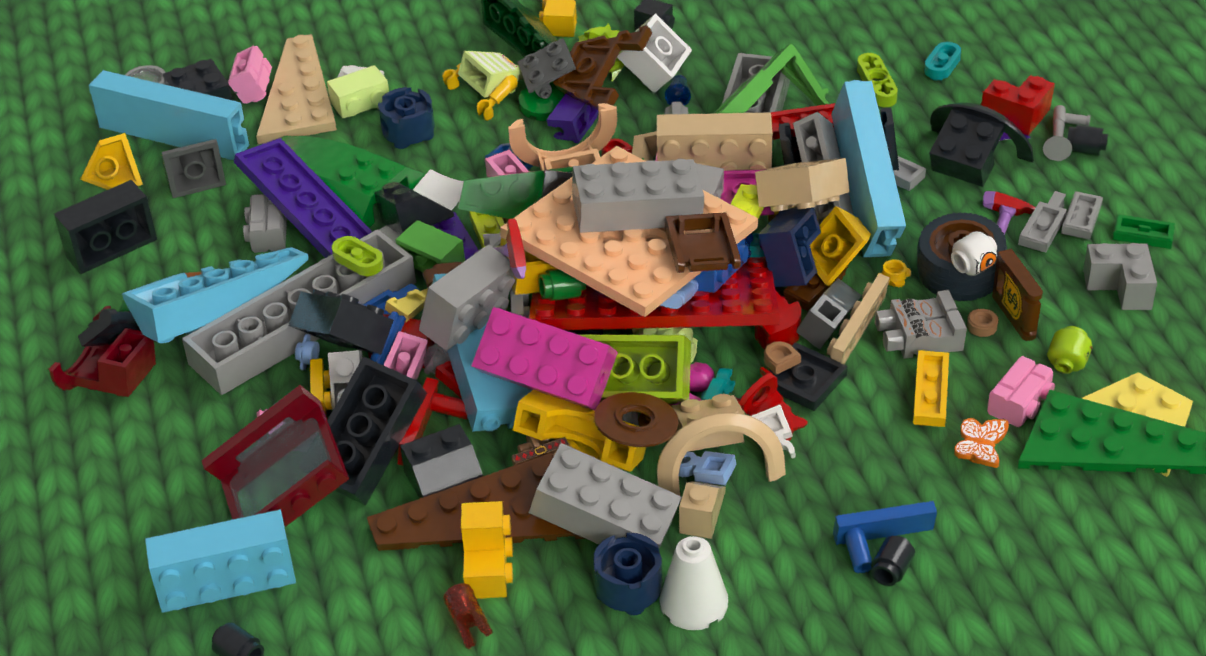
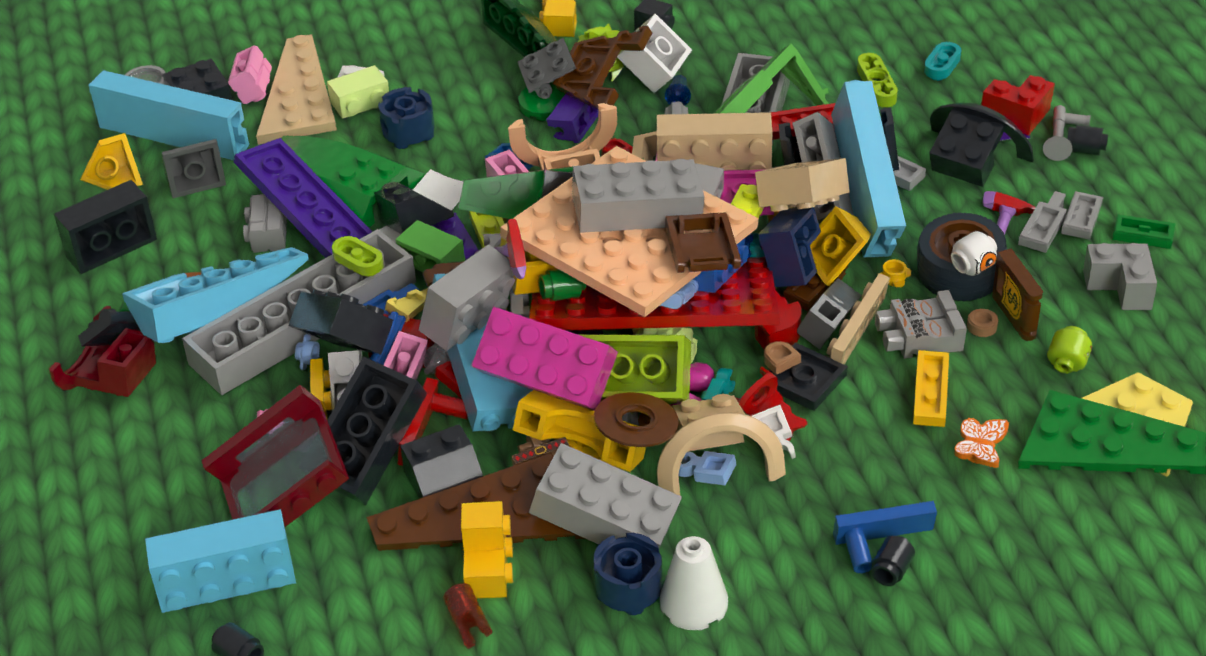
torso [442,51,523,121] -> none
tan slope [679,481,726,539] -> none
bright pink brick [987,356,1055,428] -> none

